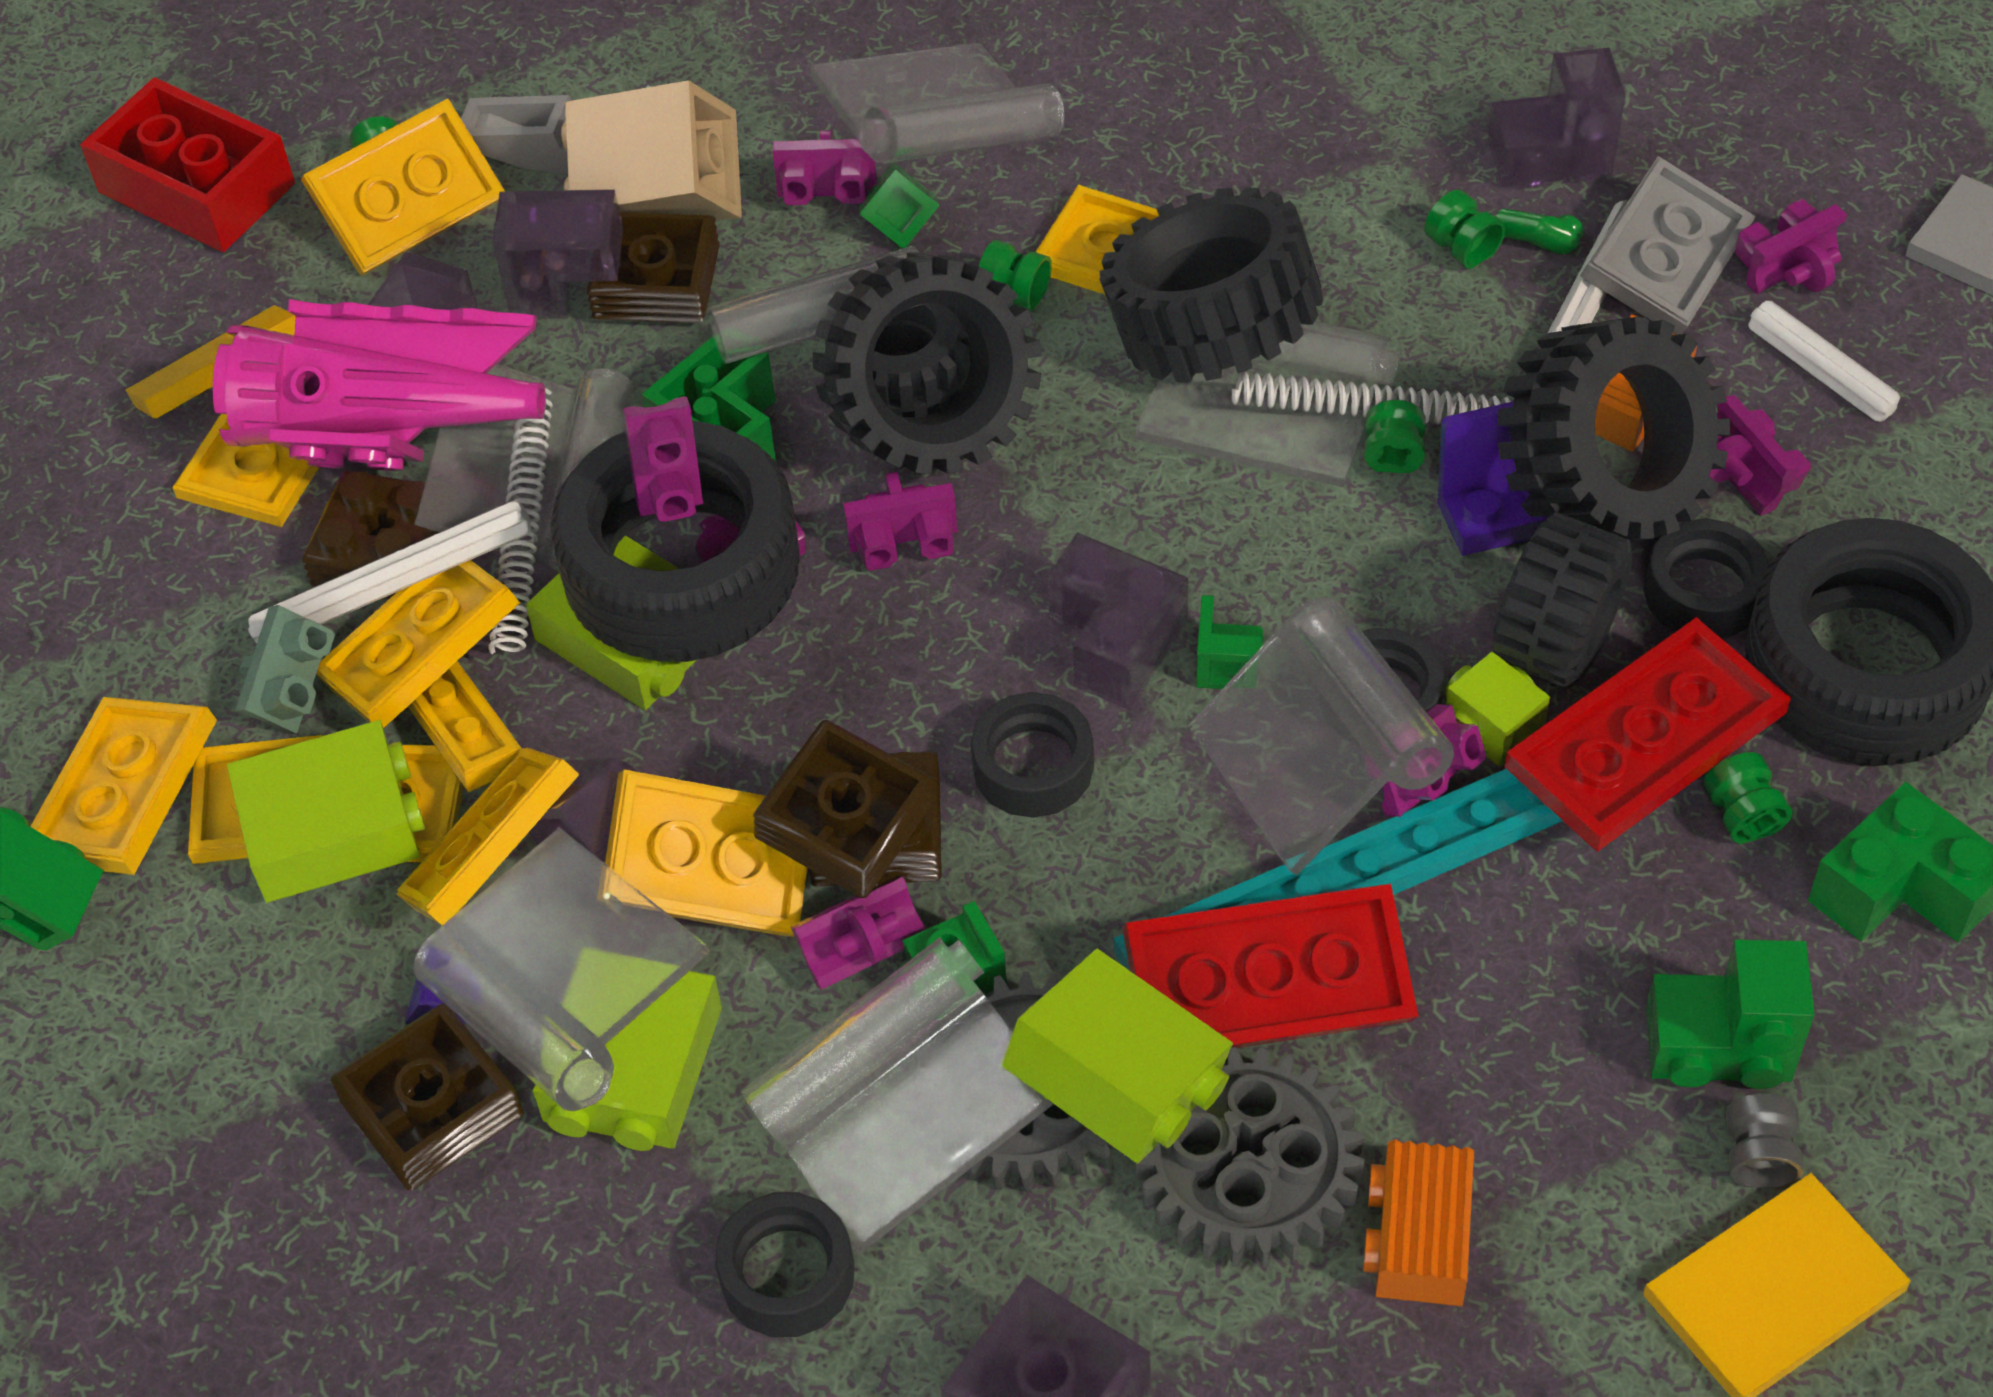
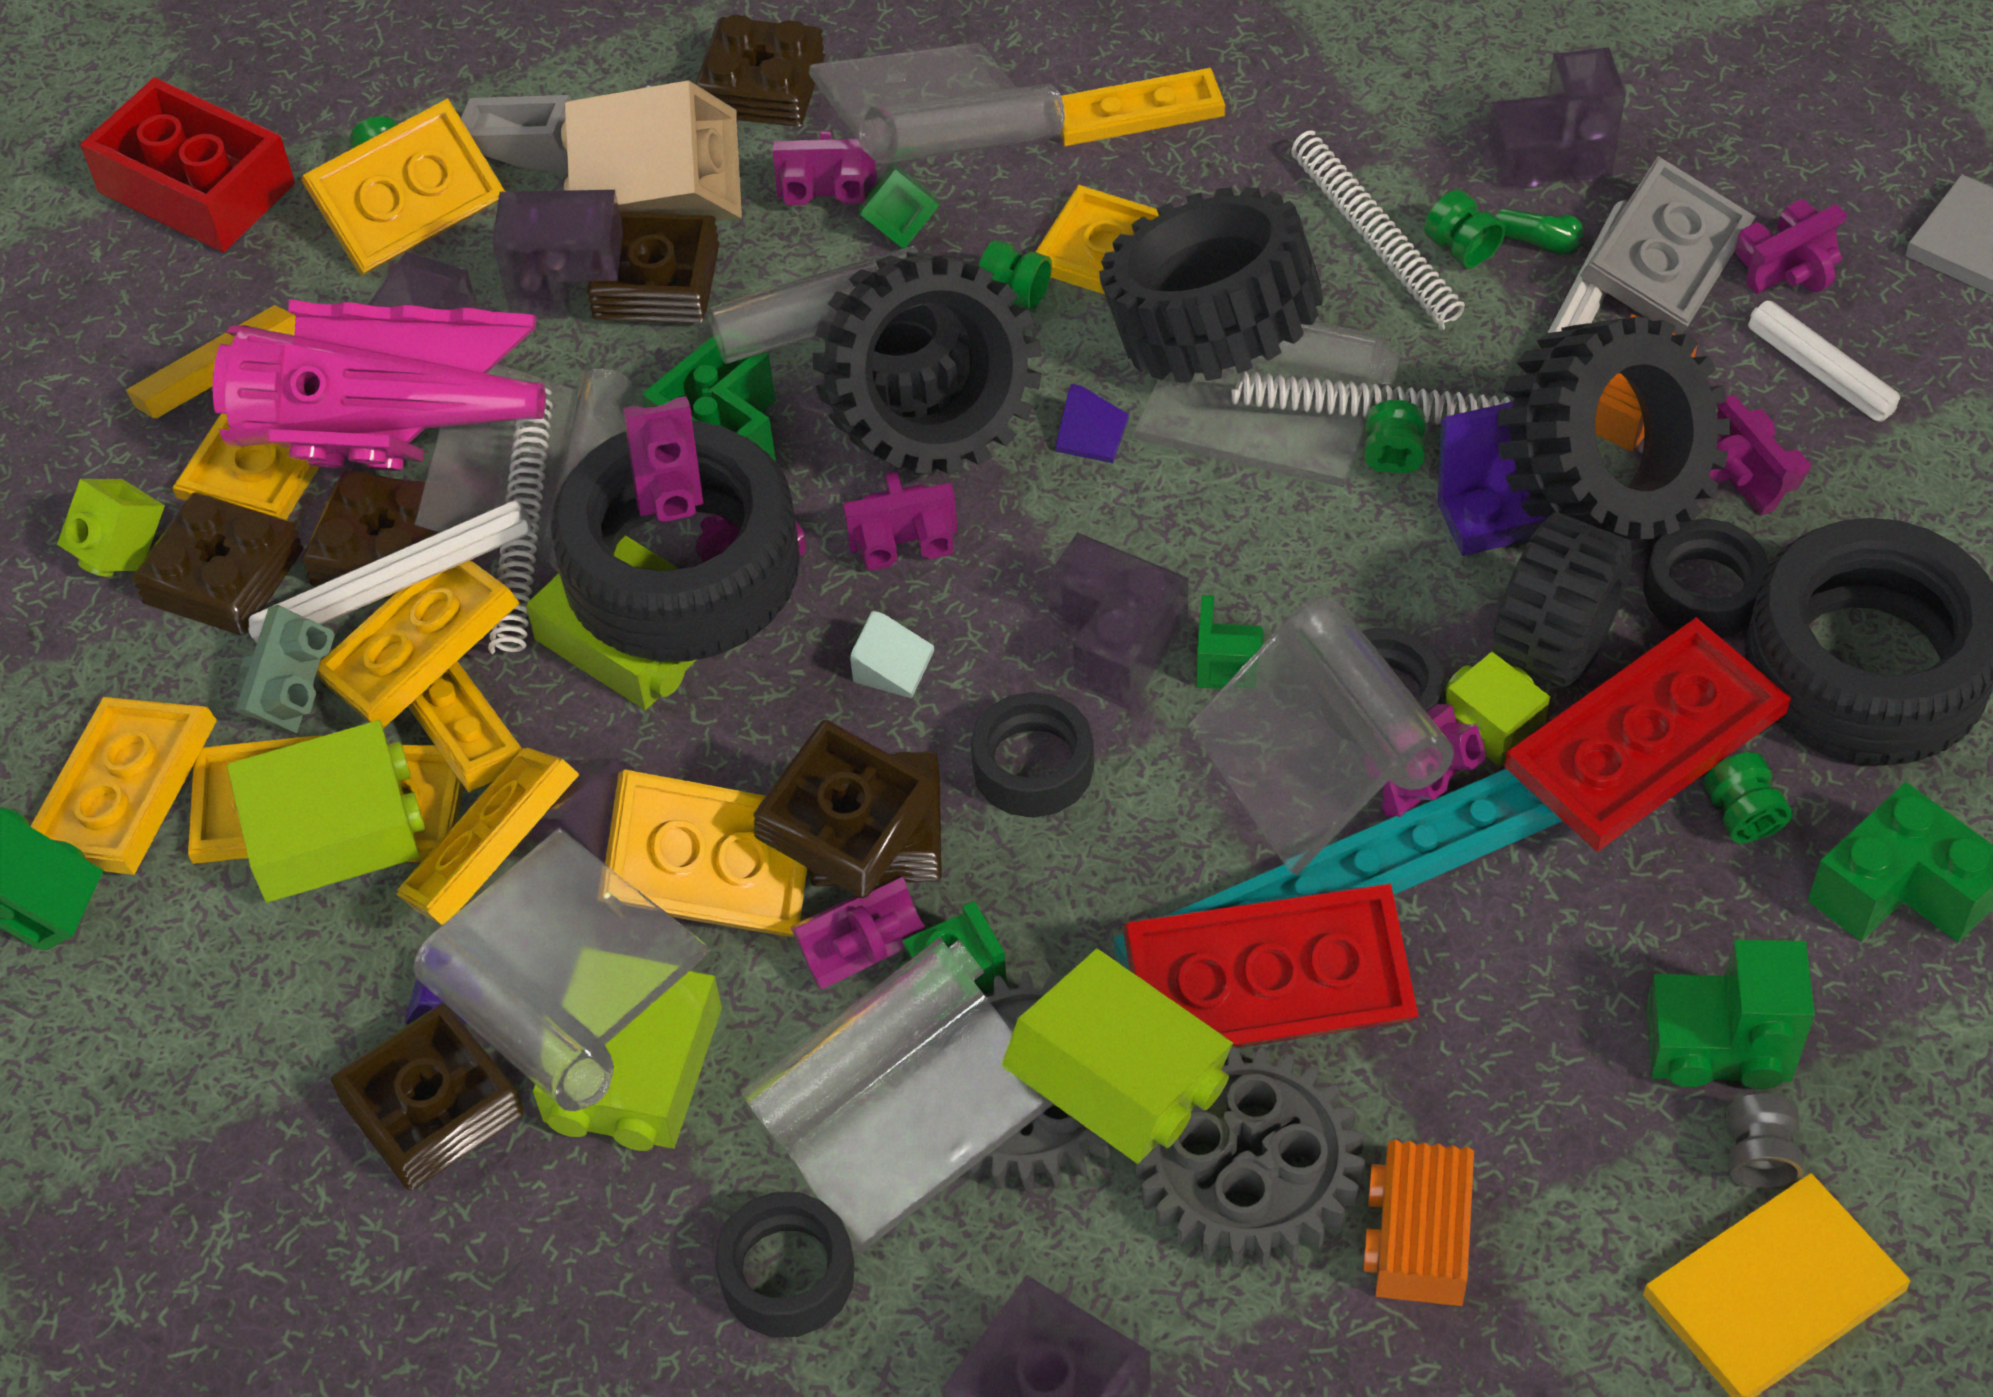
none -> lime brick [57,479,165,577]
none -> dark brown brick [132,492,303,635]
none -> dark brown brick [695,14,825,127]
none -> light aqua slope [850,611,934,698]
none -> yellow tile [1052,68,1225,146]
none -> dark purple slope [1056,384,1129,463]
none -> white piece [1292,131,1465,330]

